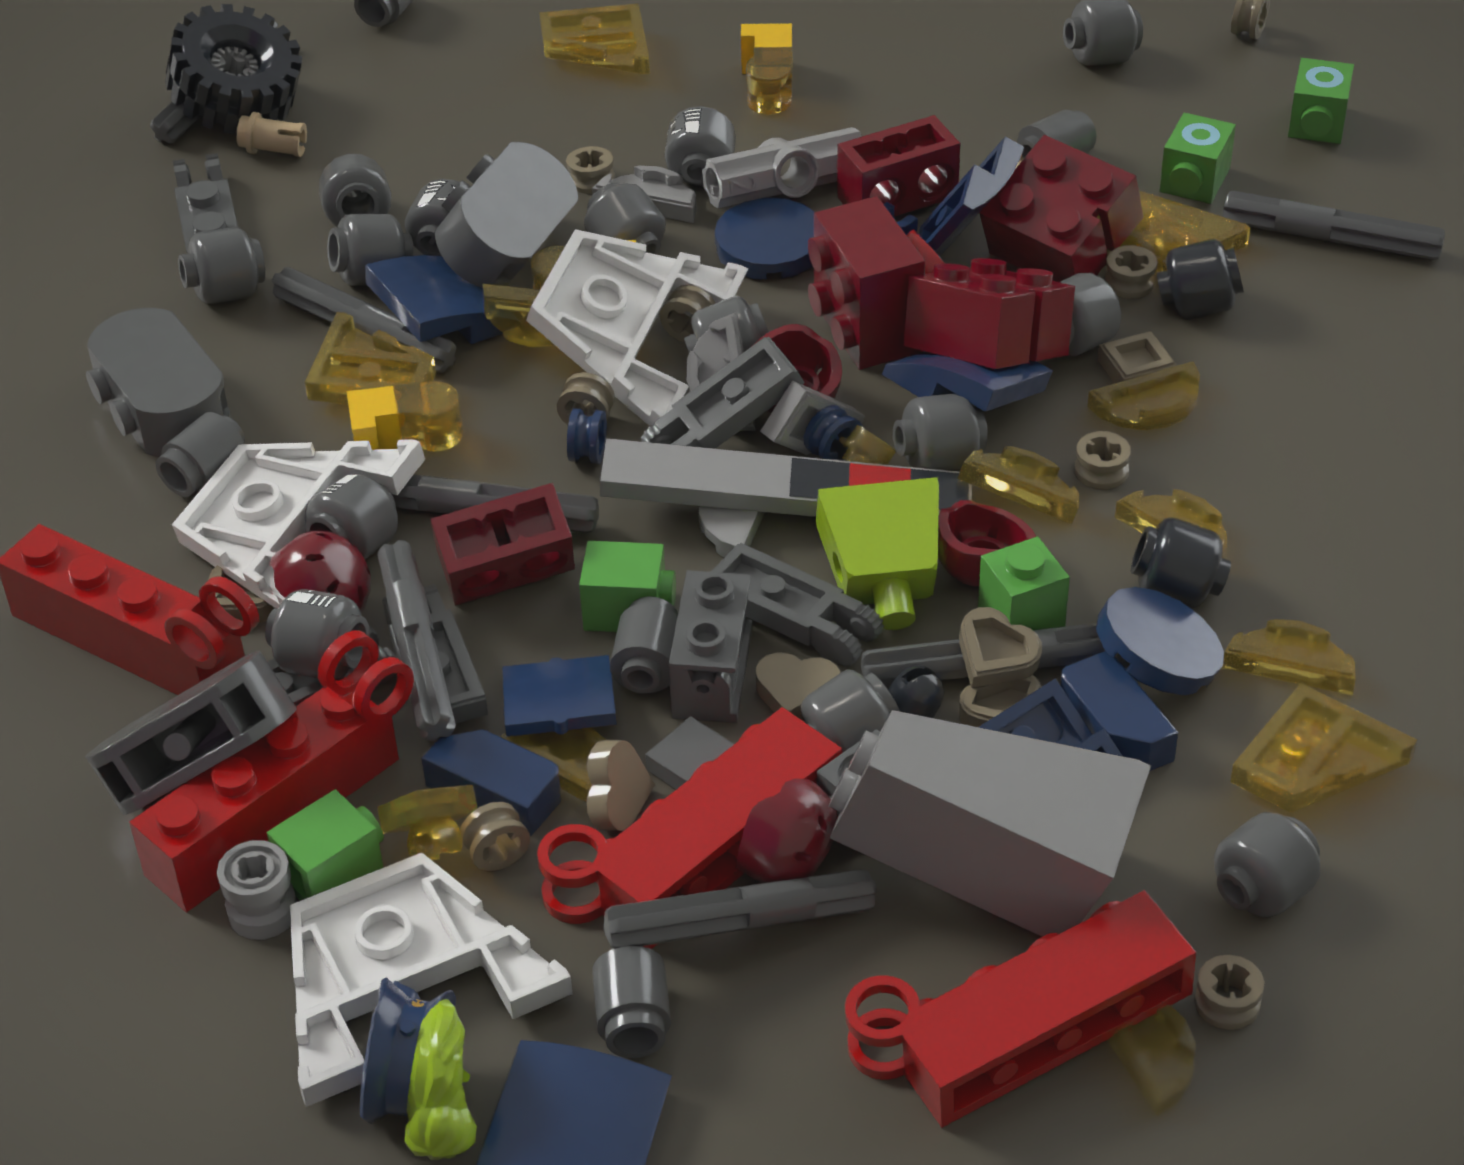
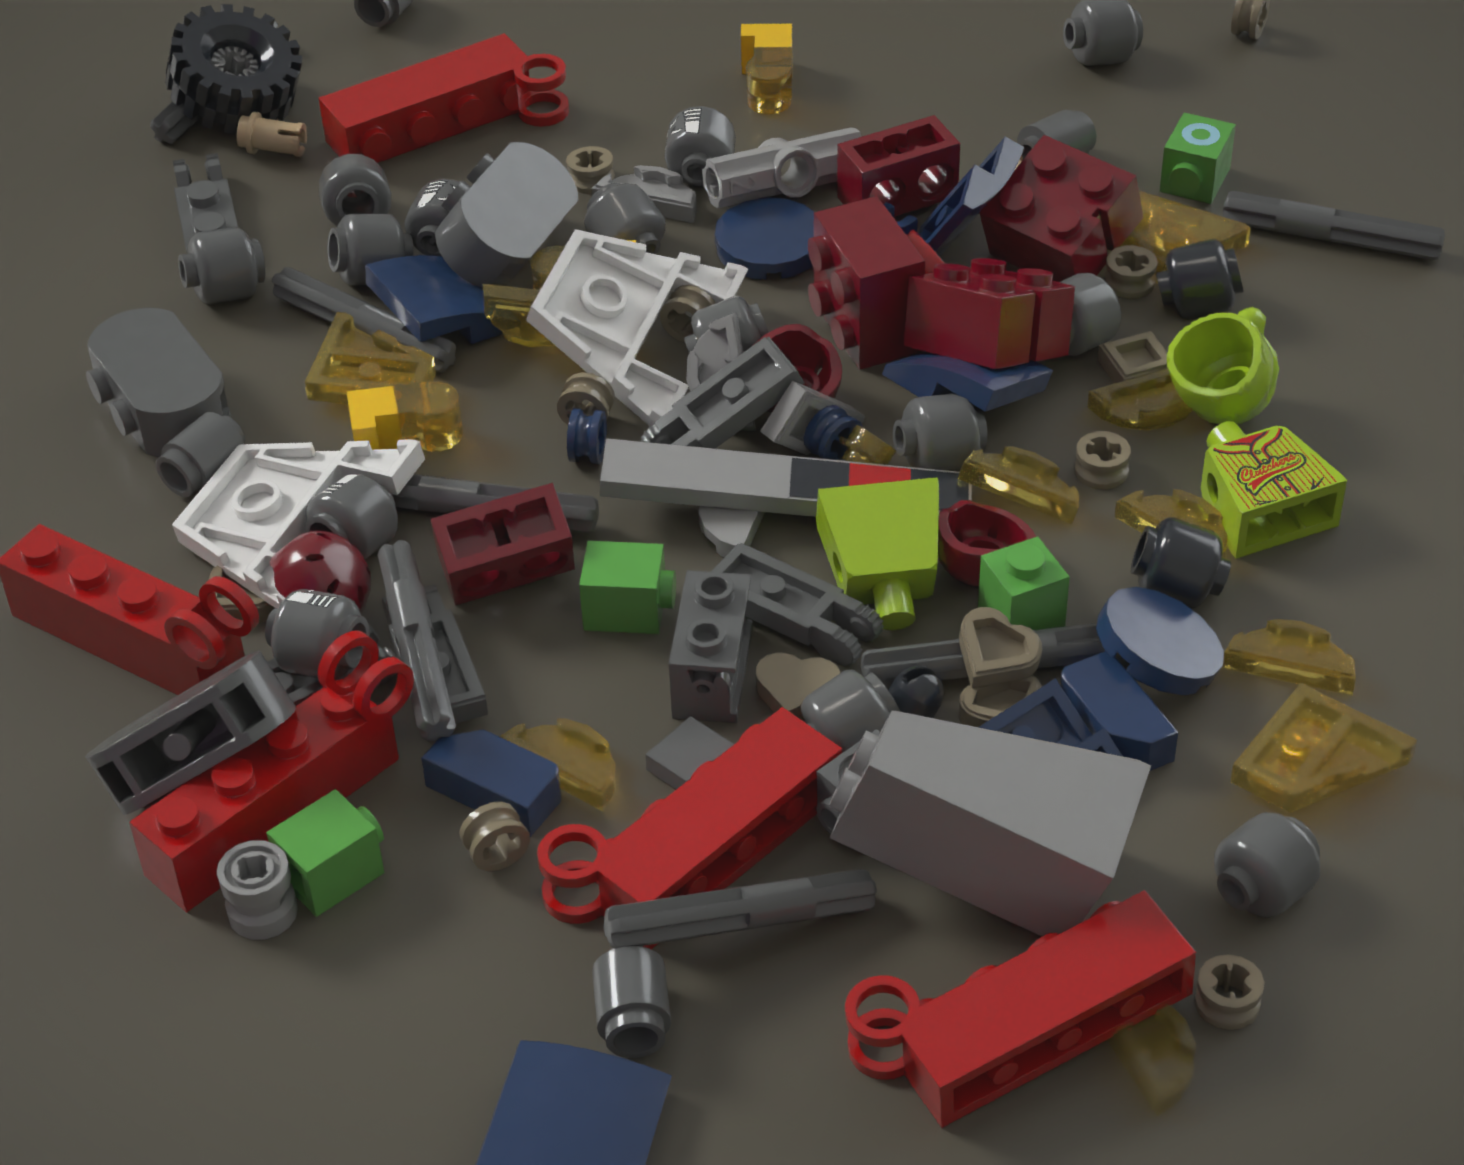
white wing [290,853,573,1107] -> none
piece [360,977,477,1160] -> none
clear yellow tile [377,785,478,861] -> none
dark blue piece [502,655,617,737] -> none
clear yellow wing [539,3,650,74] -> none
dark tan tile [587,740,655,831] -> none
dark grey brick [610,597,678,693] -> none
dark red helmet [735,778,838,884] -> none
bright green brick [1288,58,1354,144] -> none
none -> red hinge [319,33,569,163]
none -> lime piece [1167,307,1279,425]
none -> lime torso [1201,421,1347,559]

